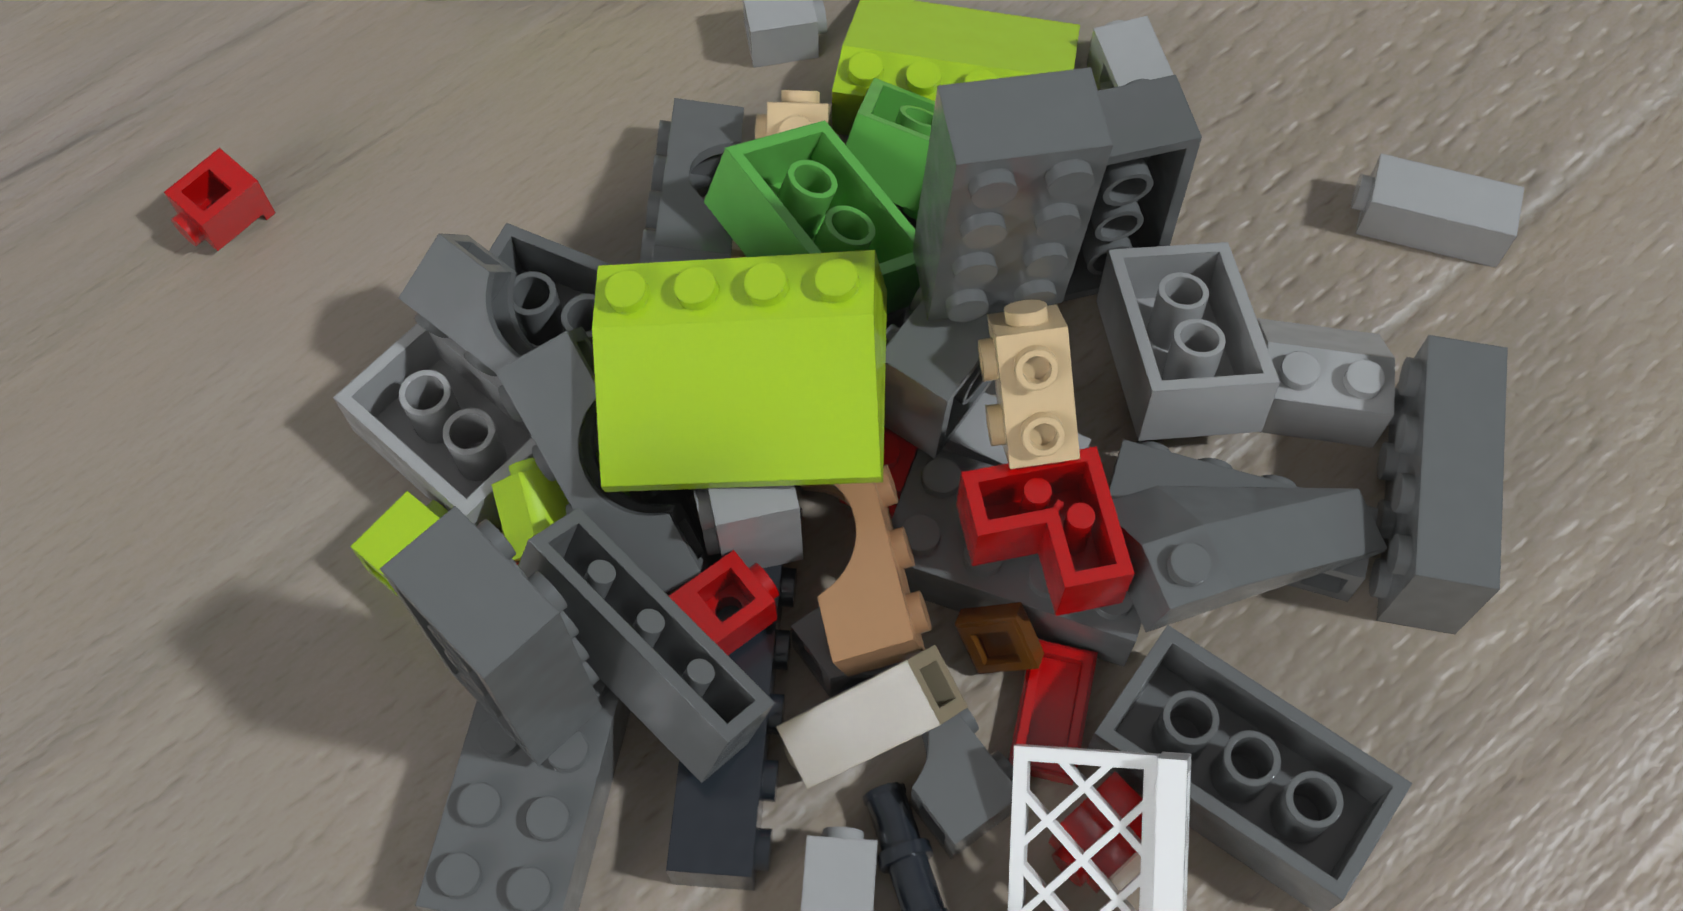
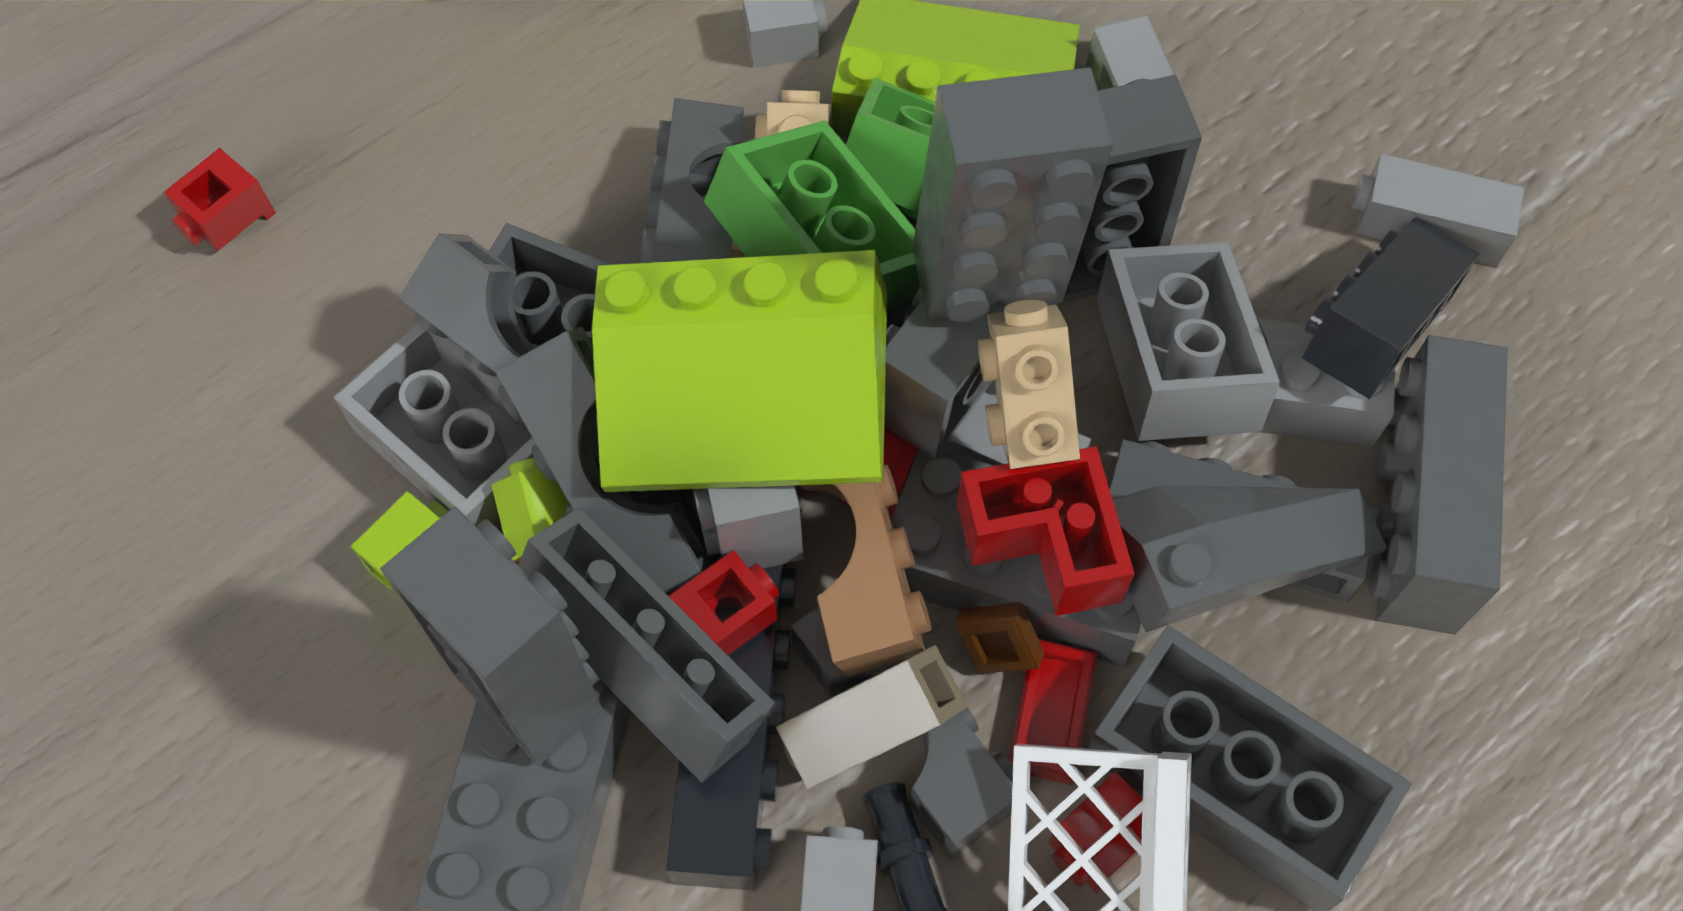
none -> black brick [1301,217,1480,400]

